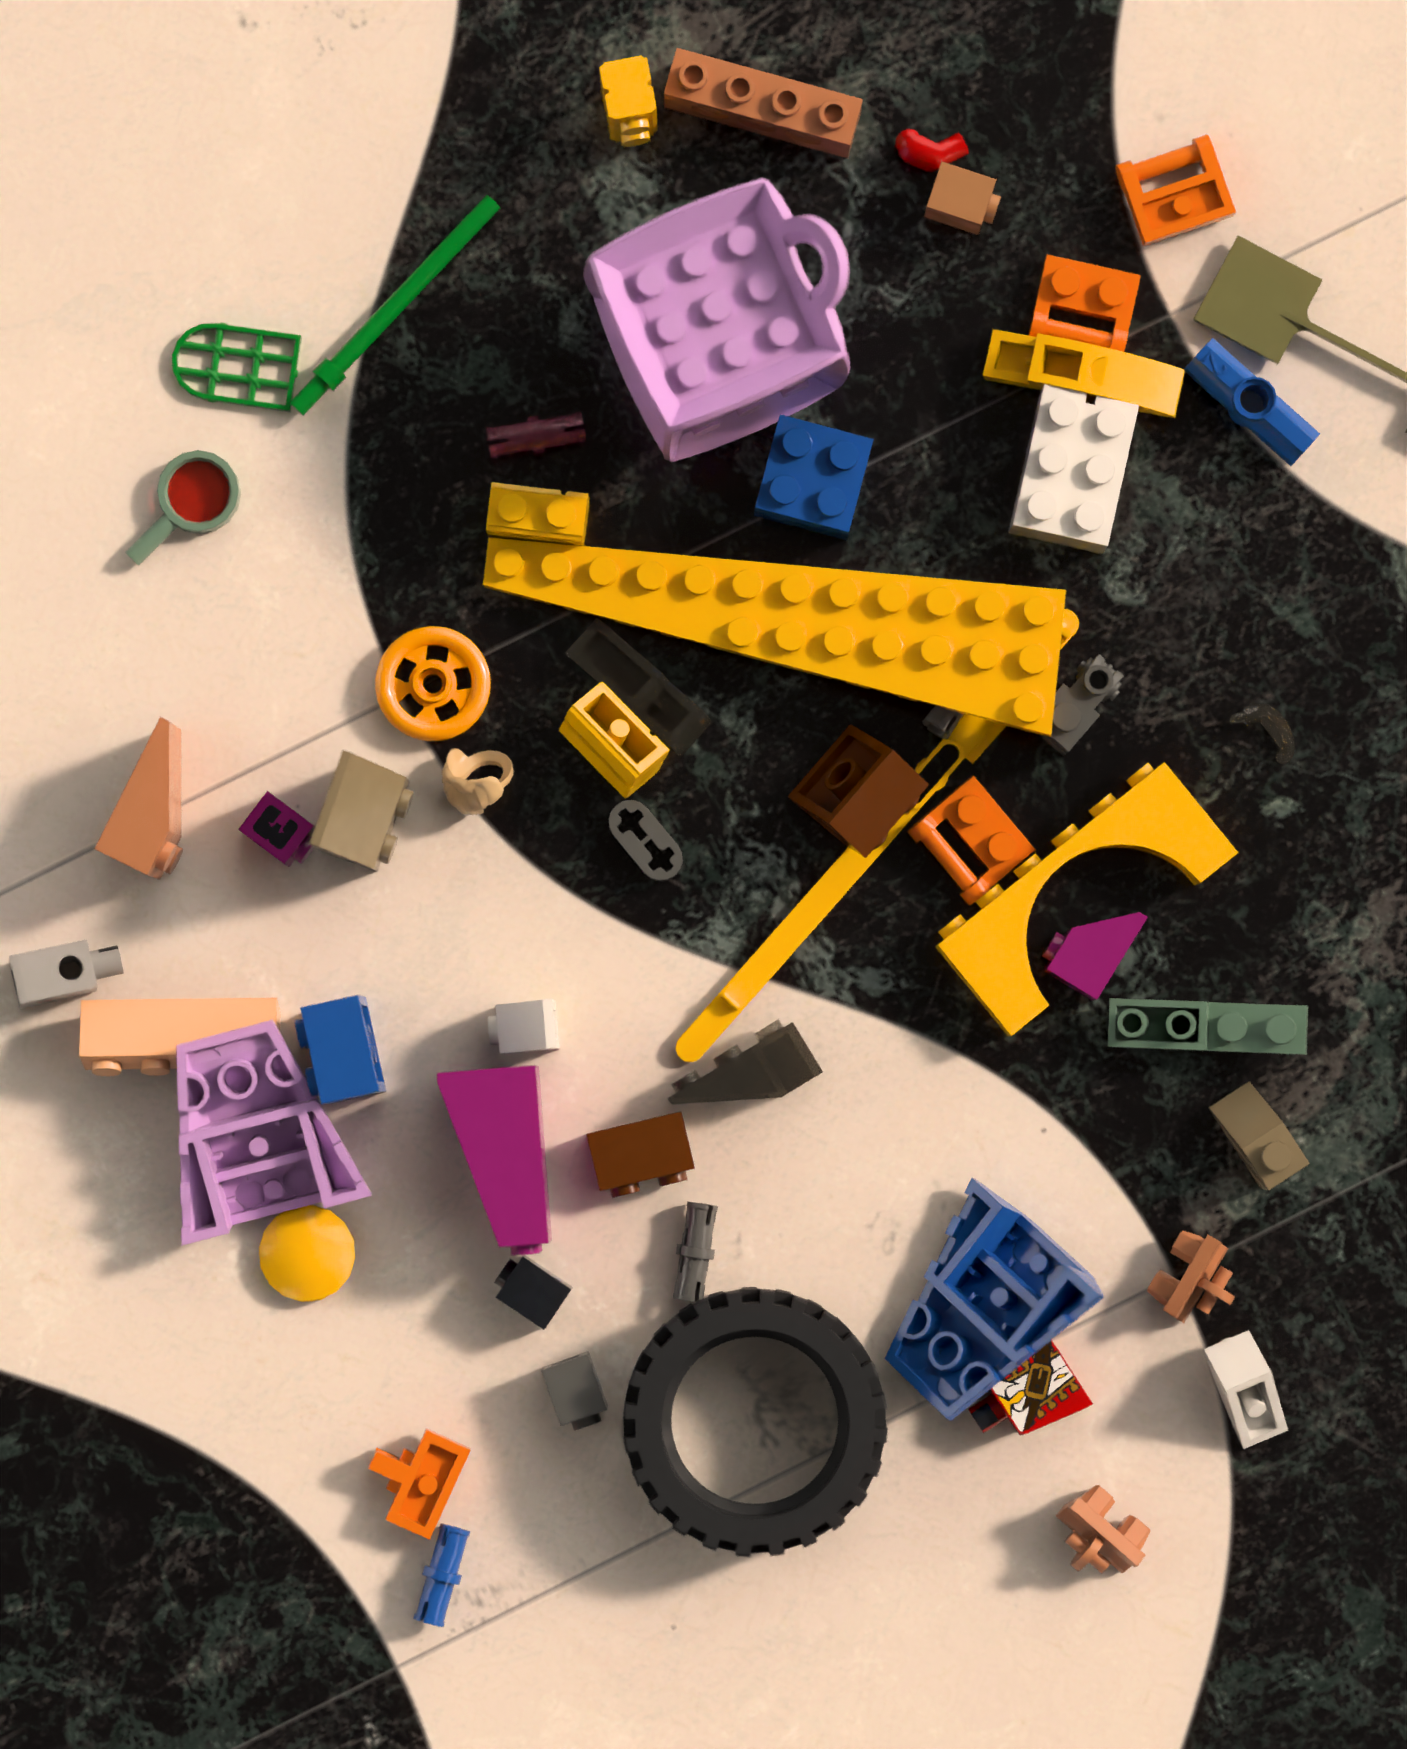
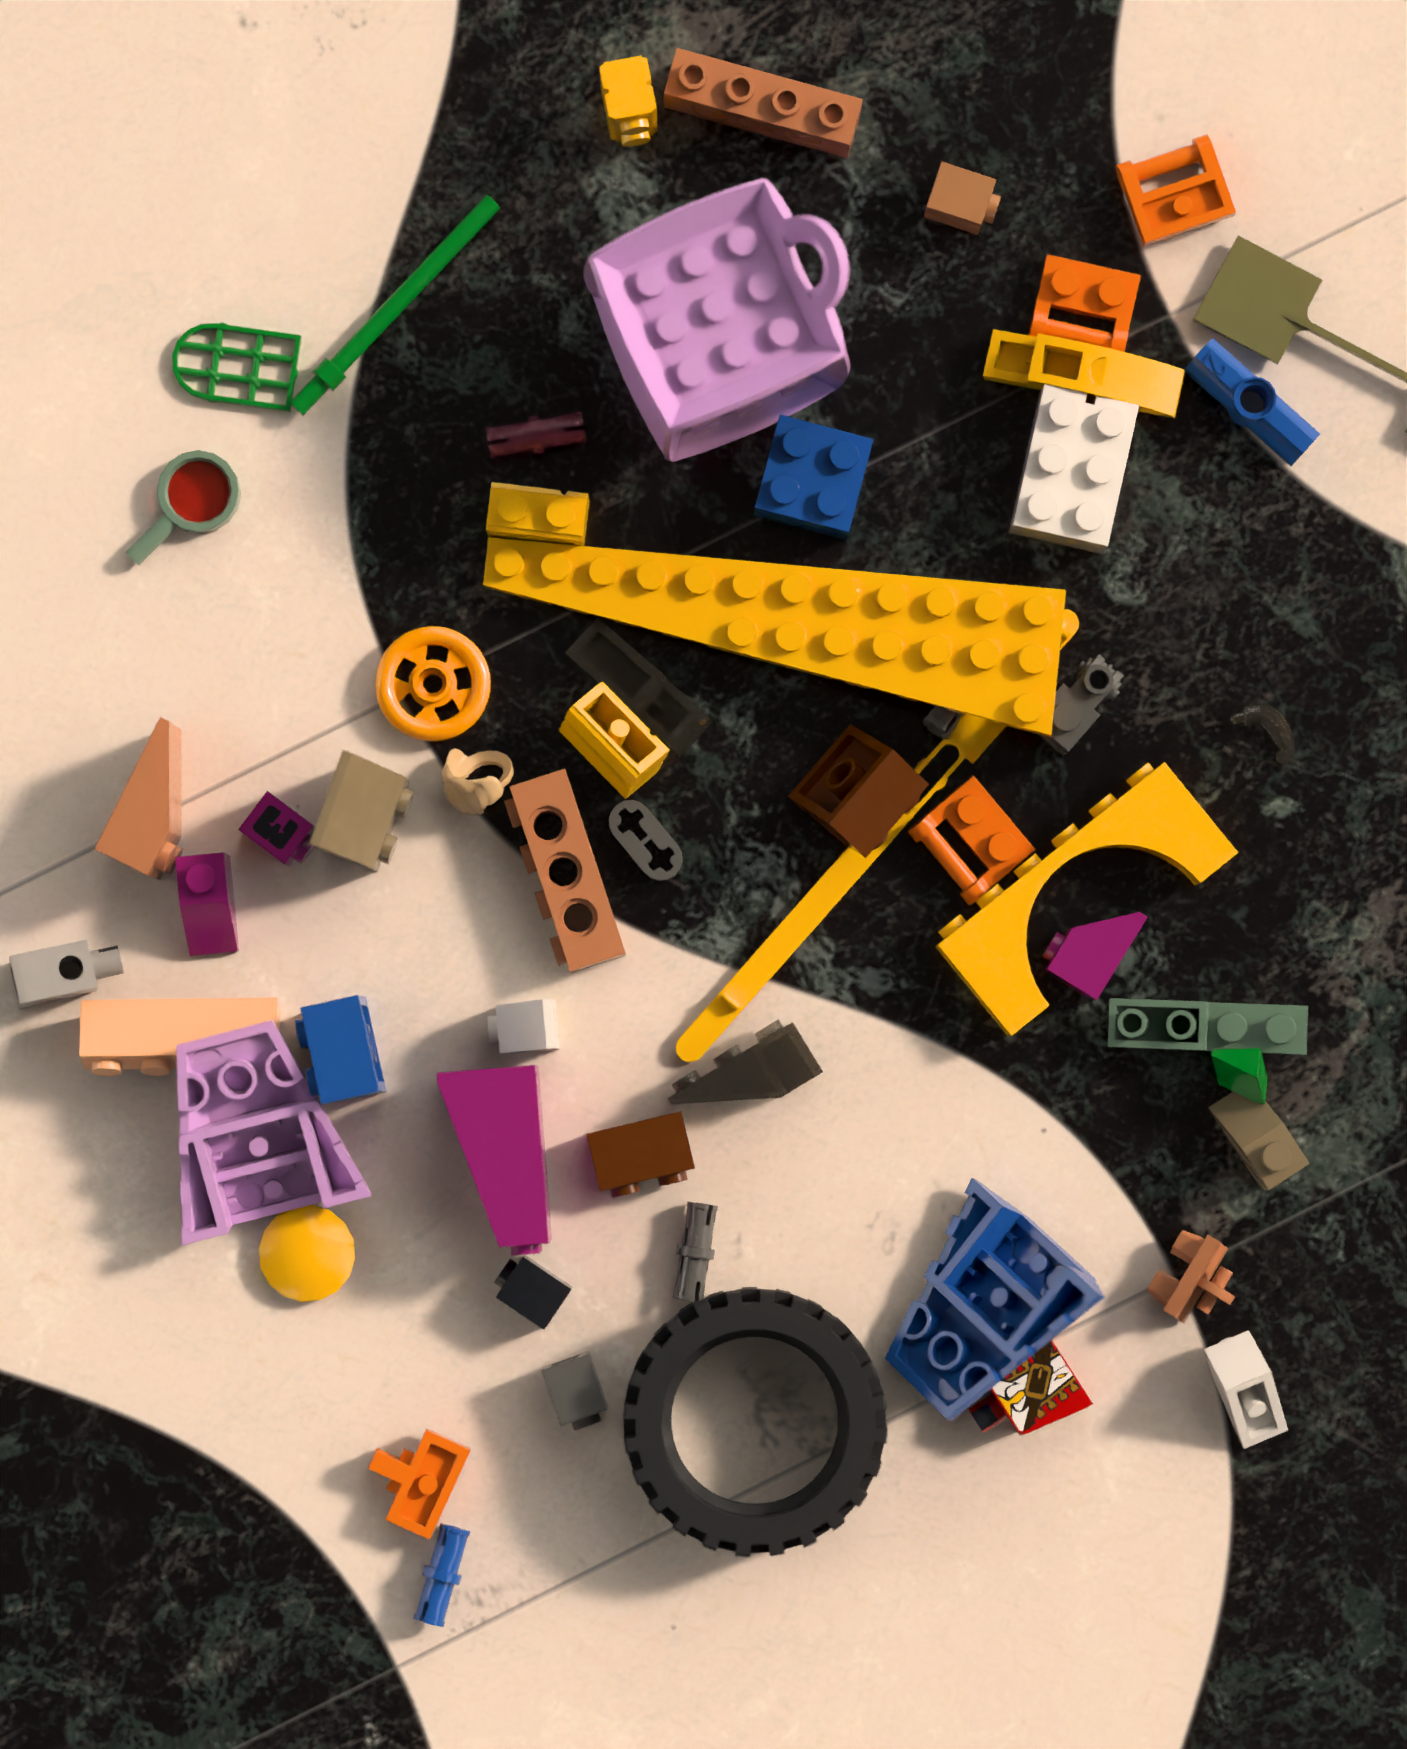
red arm [895,129,969,172] -> none
nougat hips [1056,1485,1150,1574] -> none
none -> magenta slope [175,852,239,956]
none -> nougat brick [504,769,626,973]
none -> green slope [1211,1048,1268,1104]

